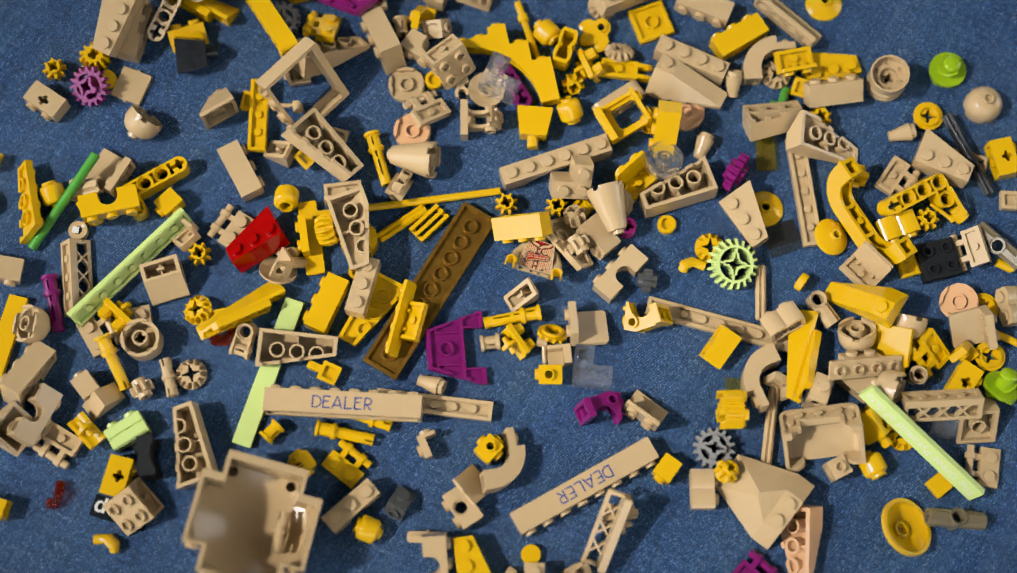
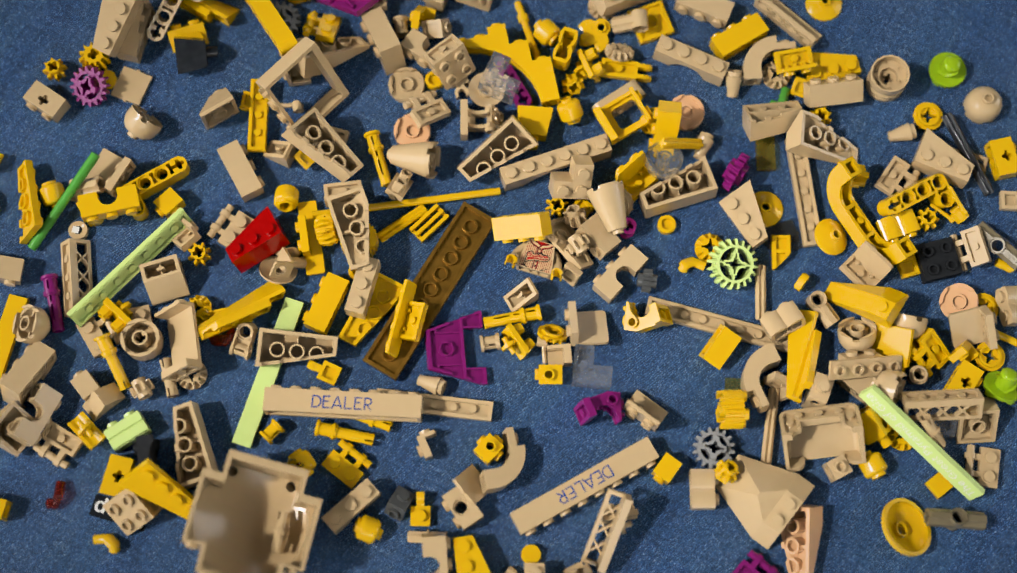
yellow gear [495,193,517,216] -> none
tan wedge [645,54,728,109] -> none
none -> yellow wing [118,458,194,519]
none -> tan panel [154,299,203,382]
none -> yellow plate [410,492,431,526]
none -> tan wedge [457,115,539,182]
none -> tan tile [562,261,583,287]
none -> tan piece [611,9,649,34]
none -> yellow axle [659,137,704,150]
none -> yellow tile [770,235,791,270]
none -> tan axle [919,413,946,448]

